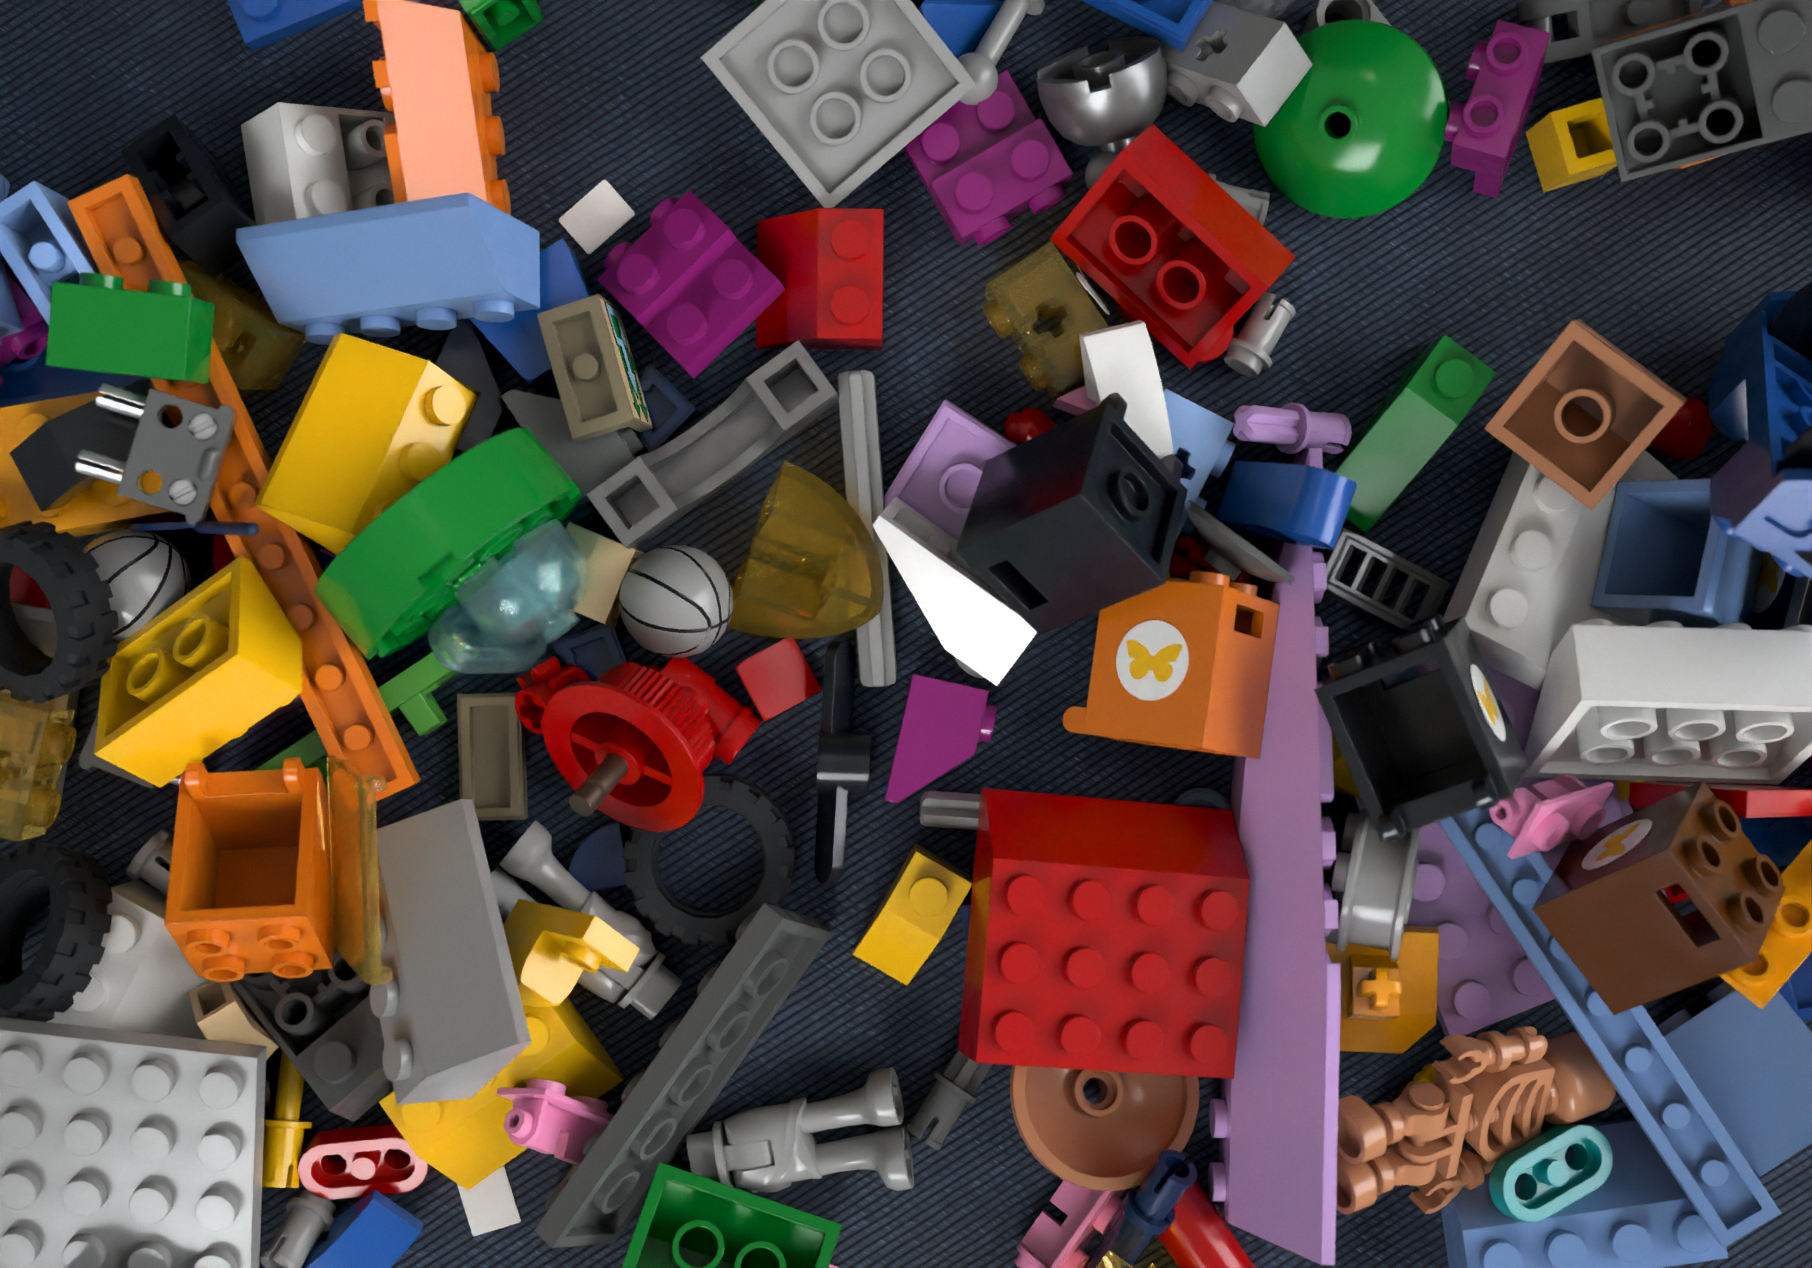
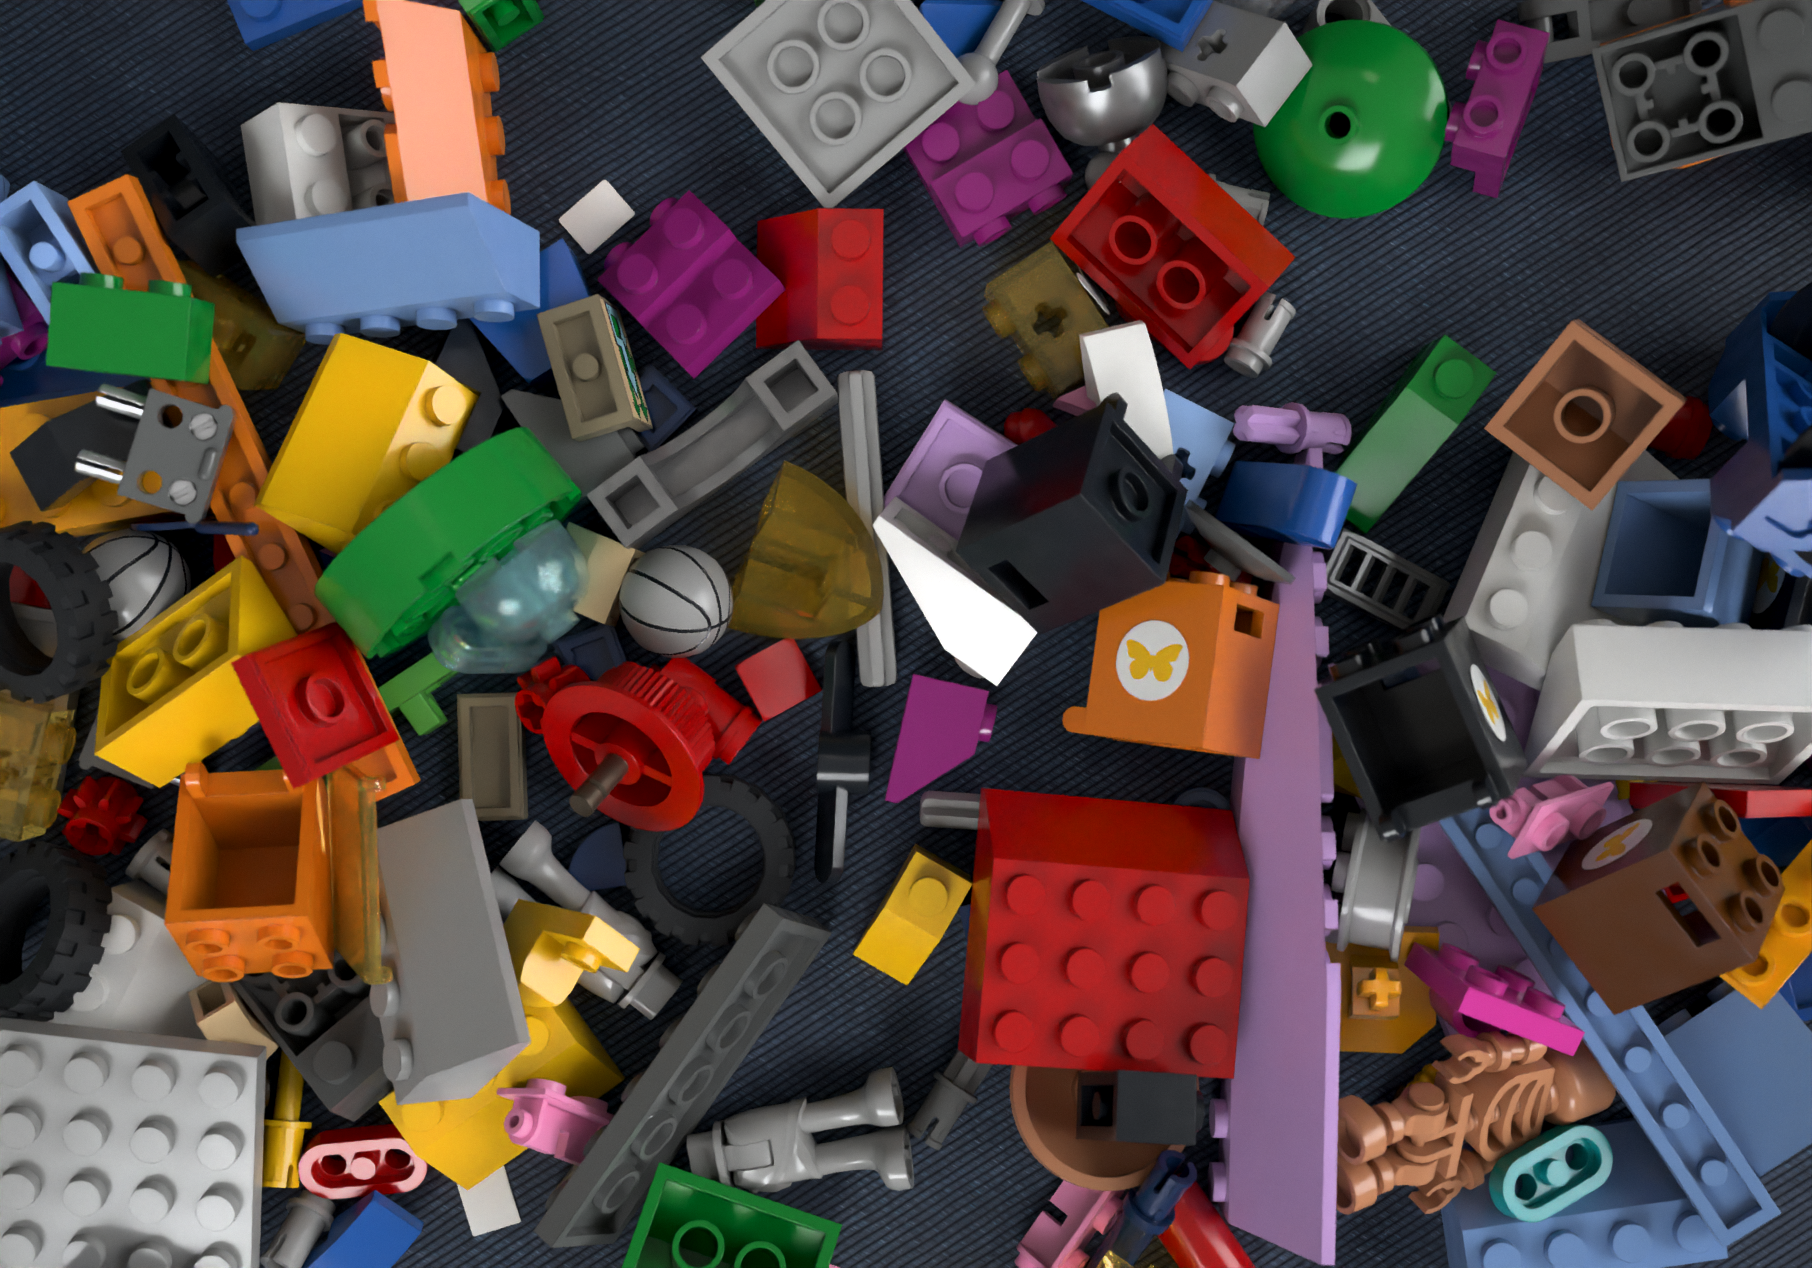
yellow brick [1526,97,1618,193] -> none
none -> red gear [57,776,147,855]
none -> red tile [231,621,400,790]
none -> black brick [1076,1070,1205,1146]
none -> dark pink plate [1404,942,1585,1056]

